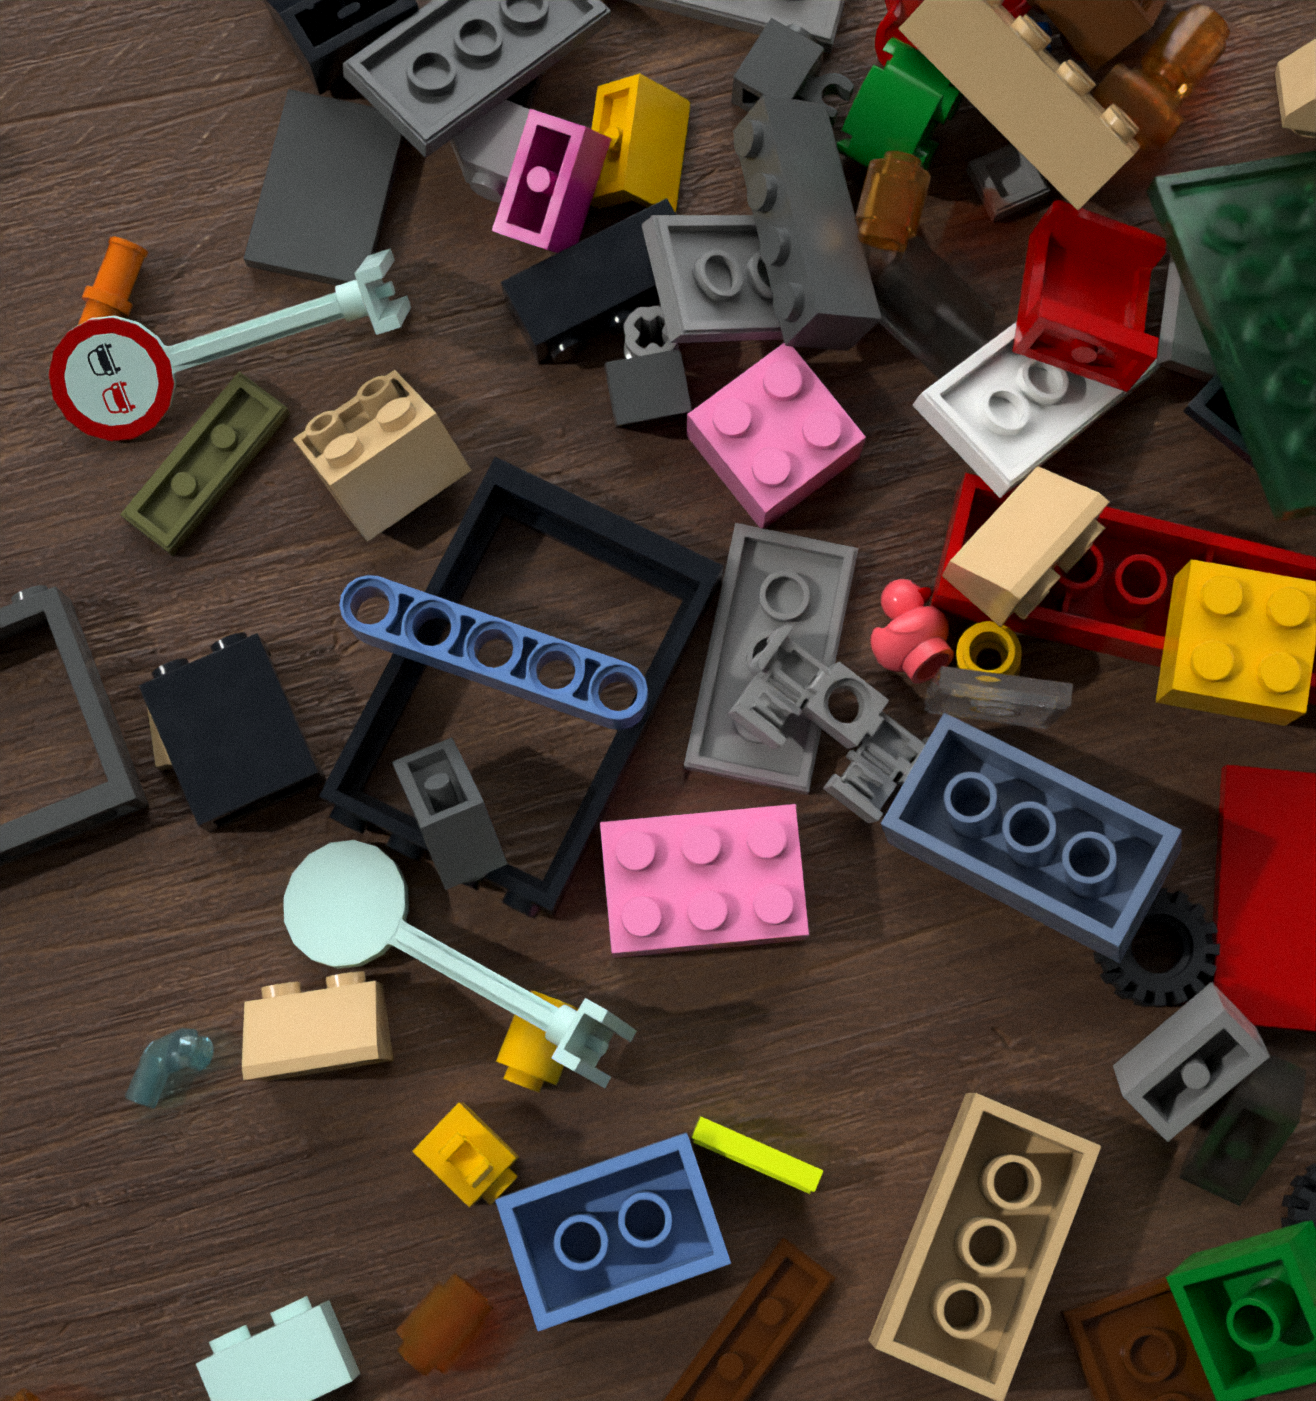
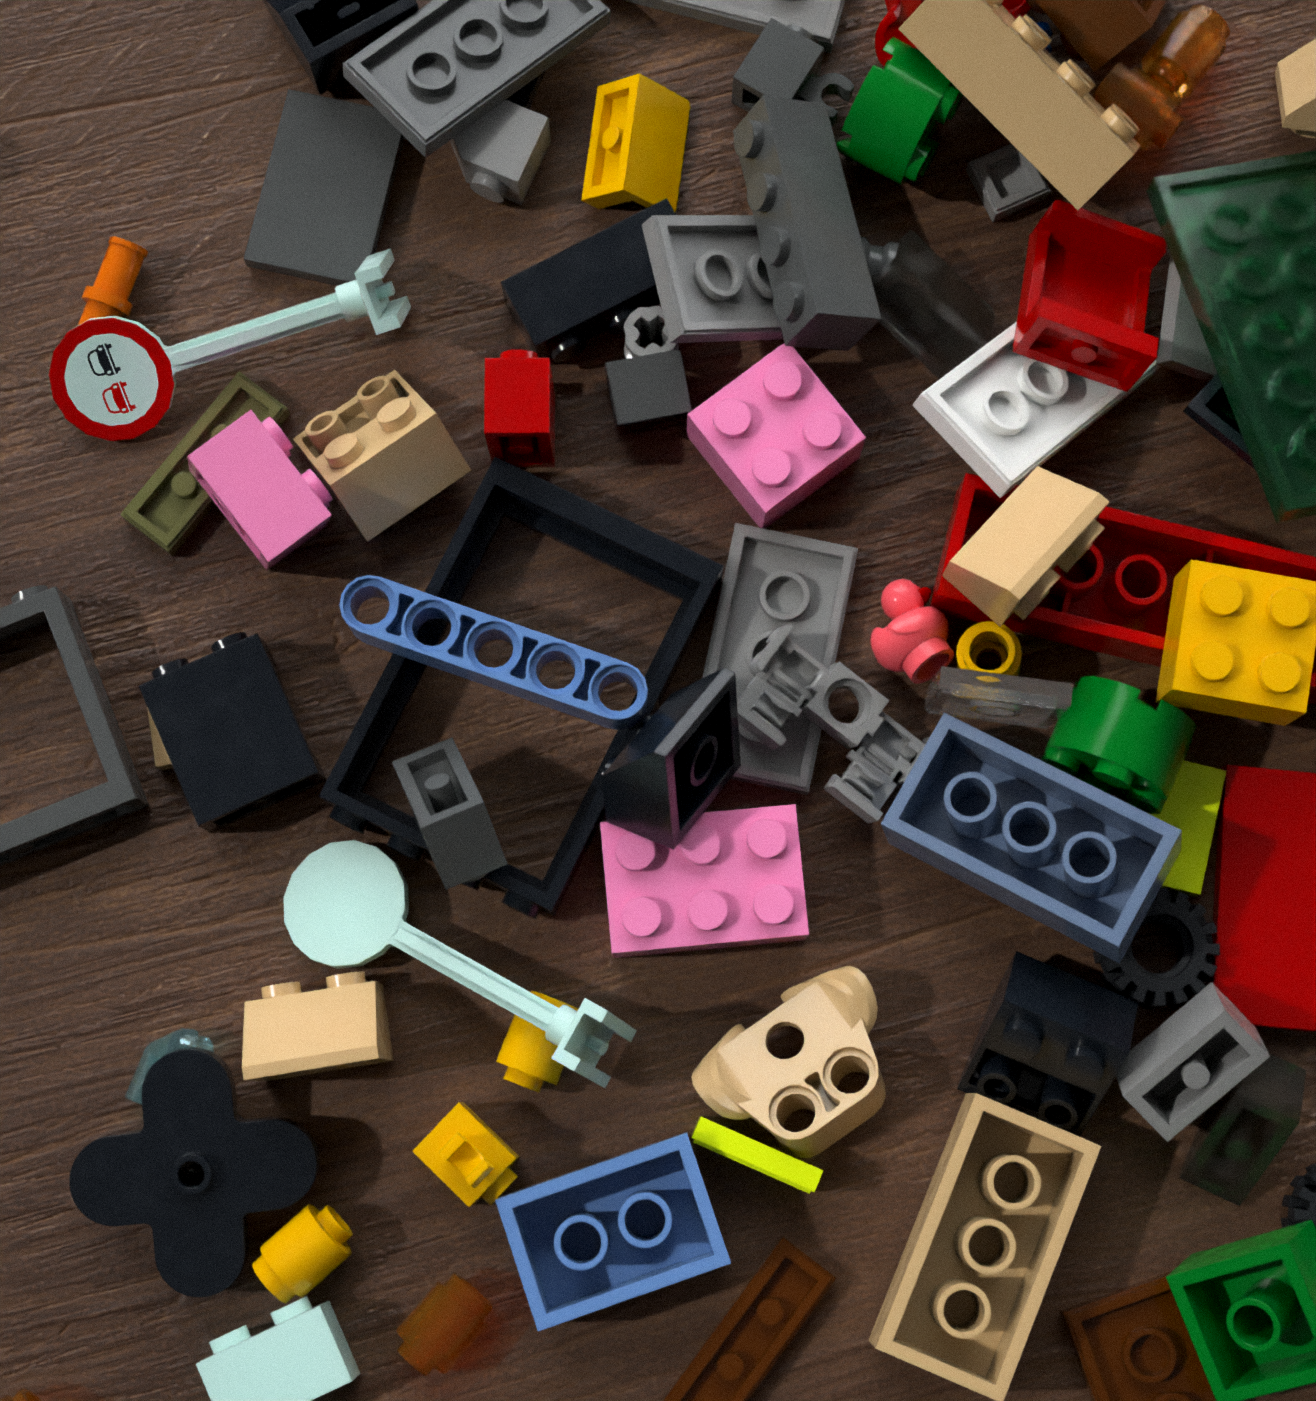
dark pink brick [492,109,611,253] -> none
clear orange brick [855,151,931,252] -> none
none -> black plant [69,1047,320,1297]
none -> bright pink brick [187,410,333,571]
none -> yellow brick [252,1204,353,1304]
none -> red brick [484,349,555,467]
none -> black slope [600,668,741,850]
none -> tan piece [691,966,886,1158]
none -> black slope [957,951,1138,1137]
none -> green brick [1041,676,1197,814]
none -> neon yellow tile [1148,761,1226,897]

